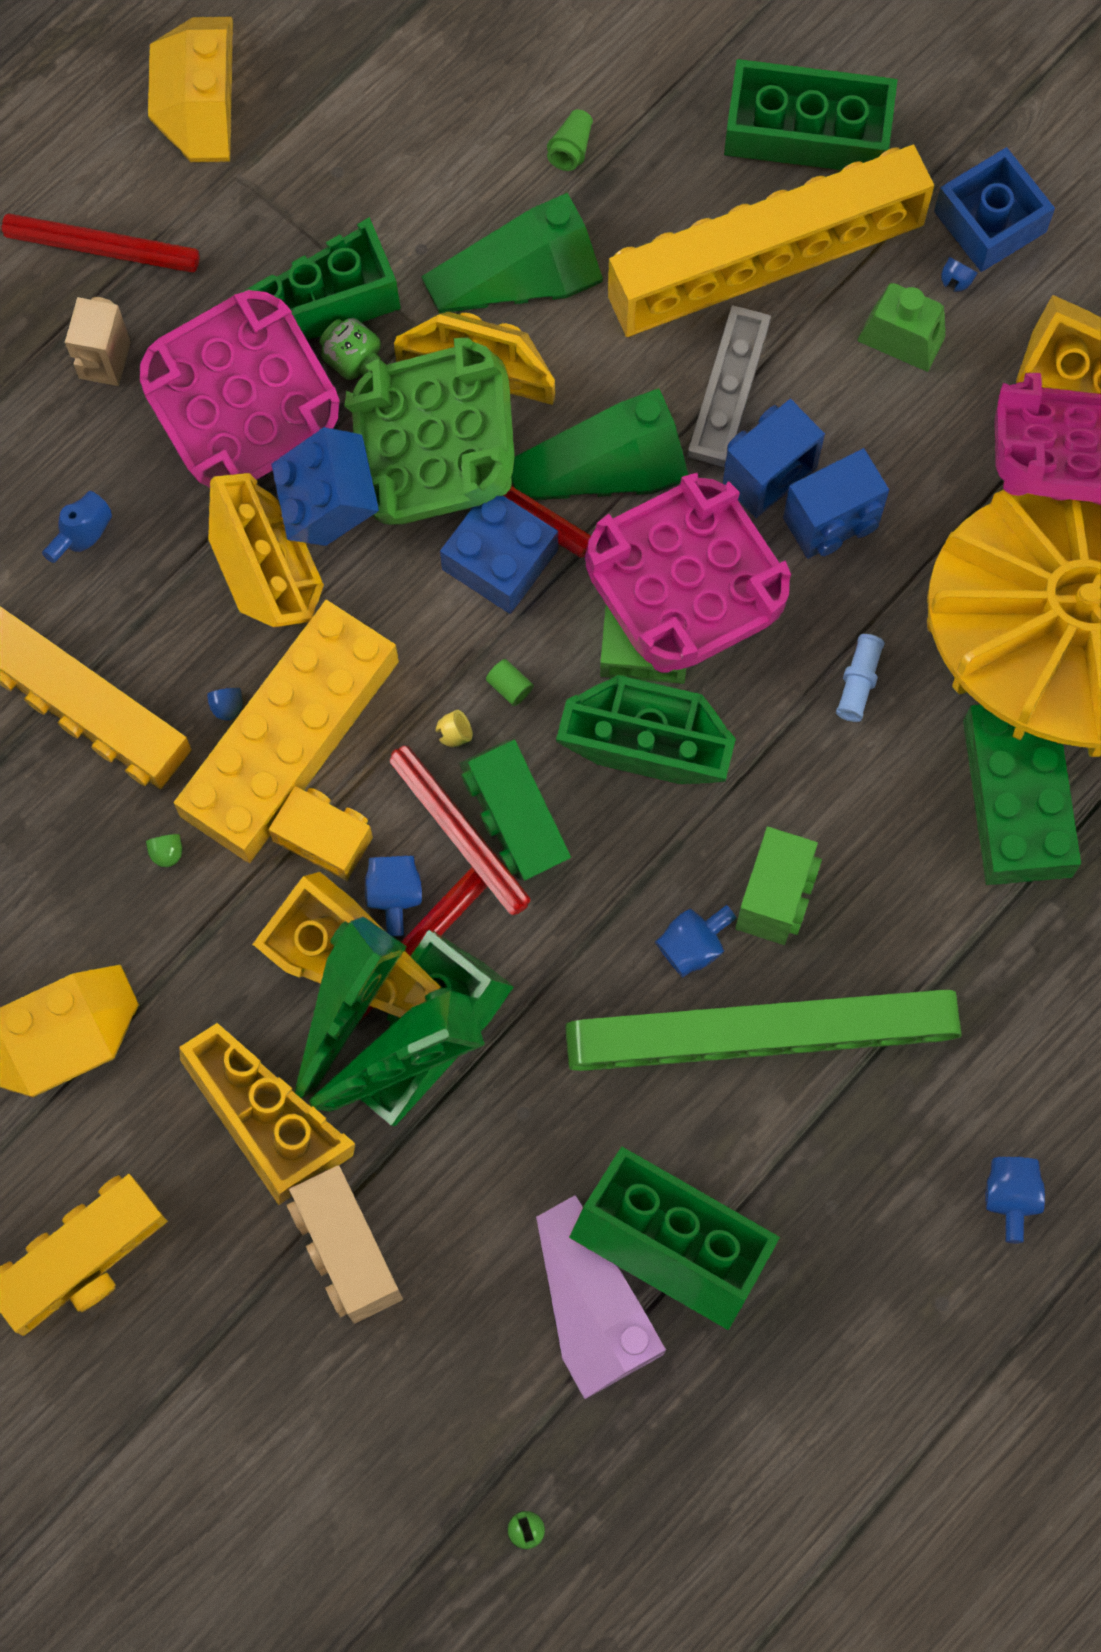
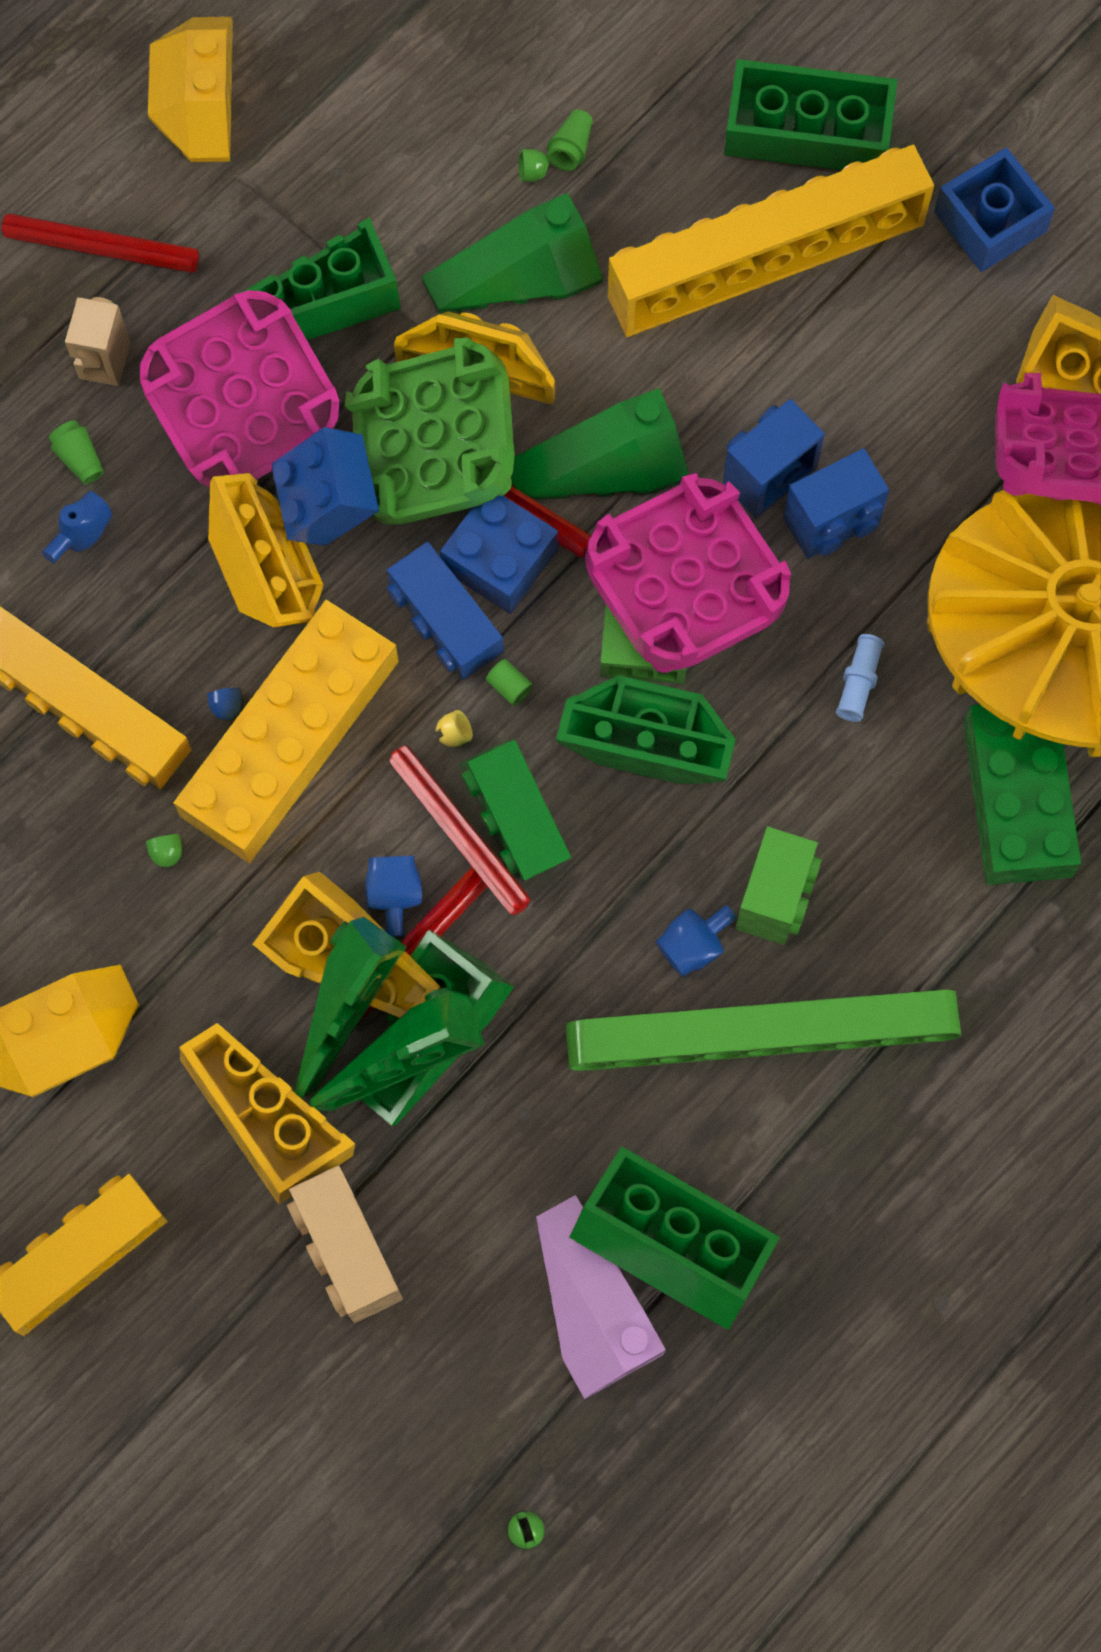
yellow tile [69,1272,116,1313] -> none
yellow brick [268,786,373,881] -> none
bright green head [319,318,382,380] -> none
light grey plate [687,305,771,467] -> none
bright green torso [857,283,946,372] -> none
blue hinge [941,257,978,292] -> none
blue piece [985,1157,1045,1244] -> none
none -> bright green cone [48,420,105,485]
none -> blue brick [386,542,504,680]
none -> bright green hinge [518,149,549,182]

